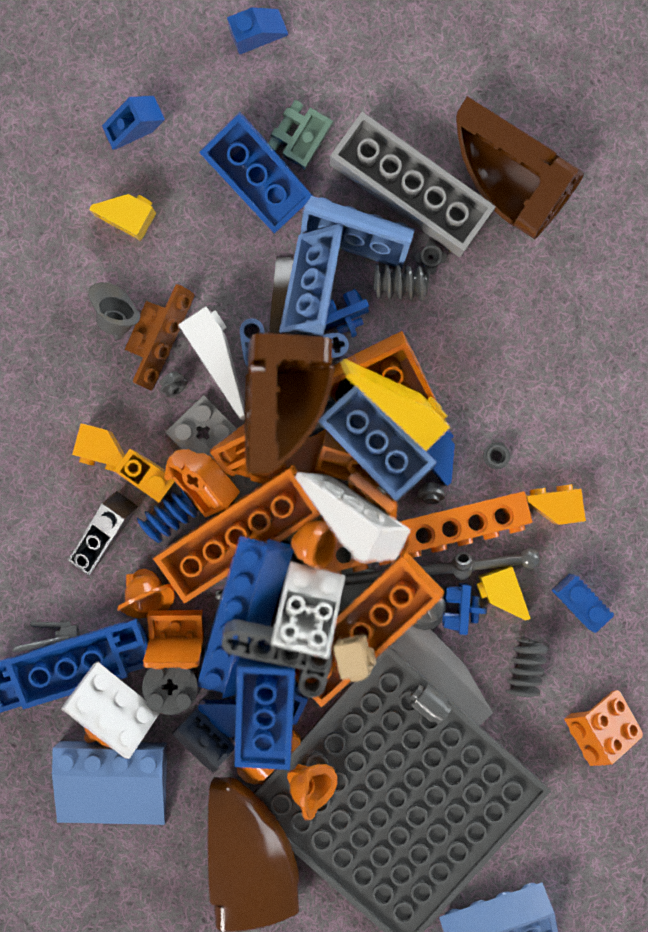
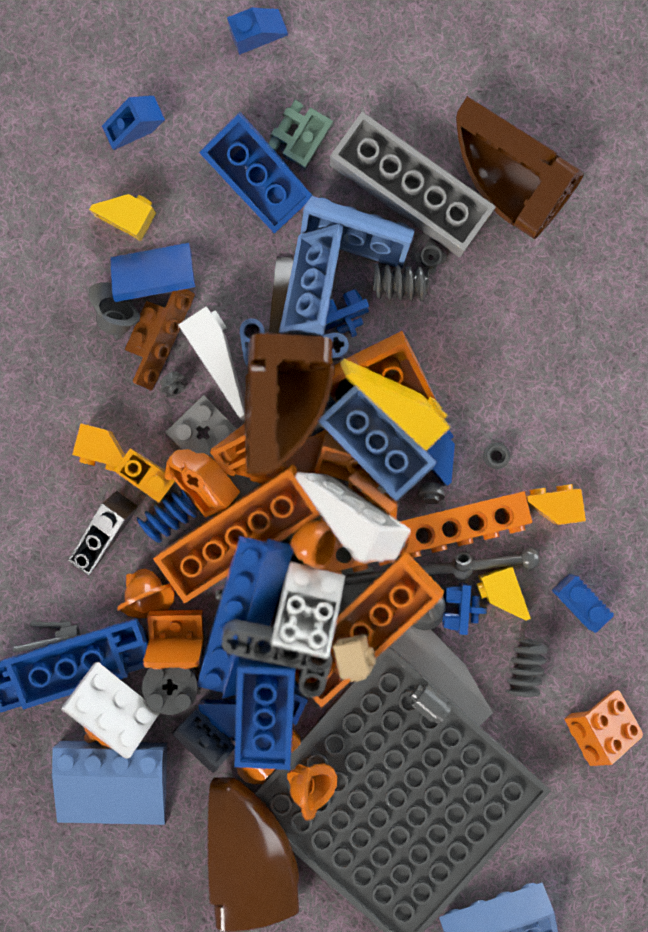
none -> blue tile [110,243,195,302]

